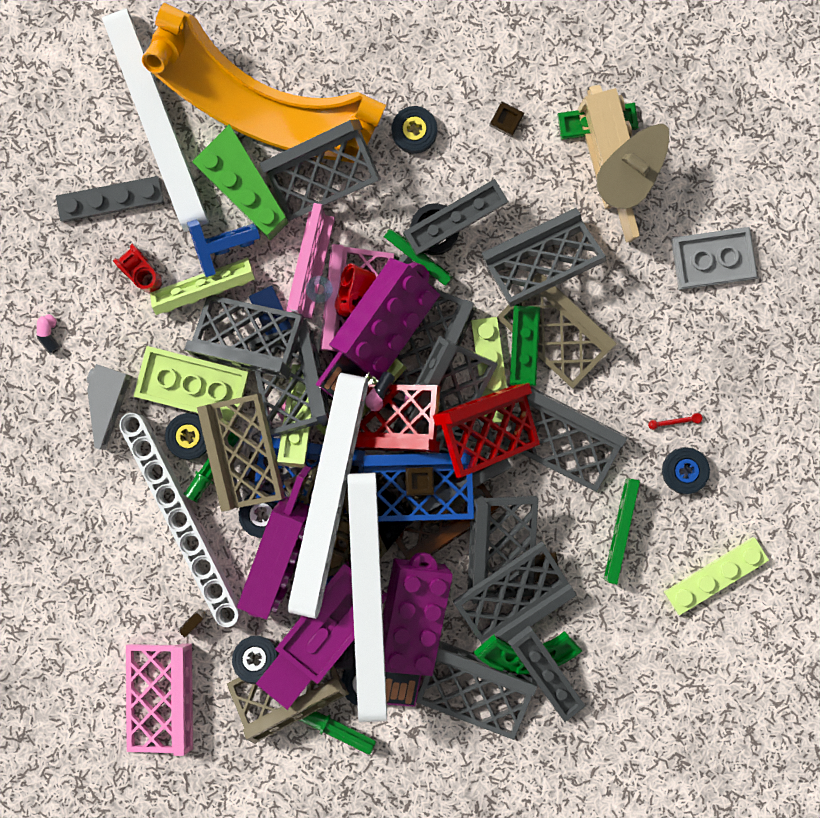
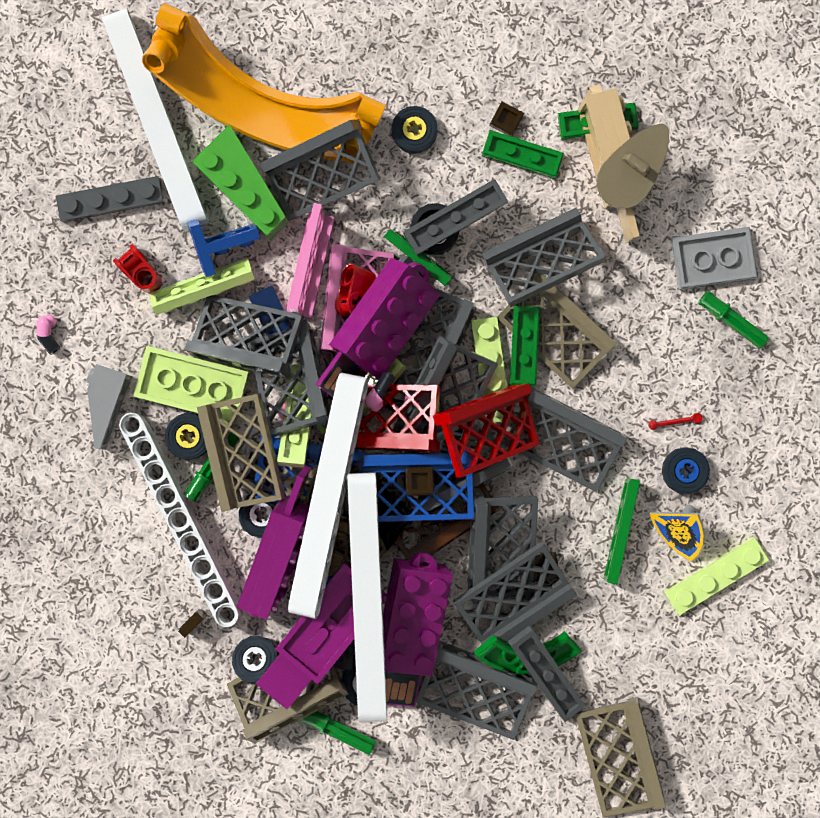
bright pink fence [126,643,193,756] -> none
clear light blue plate [306,276,333,303] -> none
none -> green tile [482,130,564,179]
none -> dark tan fence [576,697,666,818]
none -> shield [649,505,705,561]
none -> green axle [698,290,768,348]

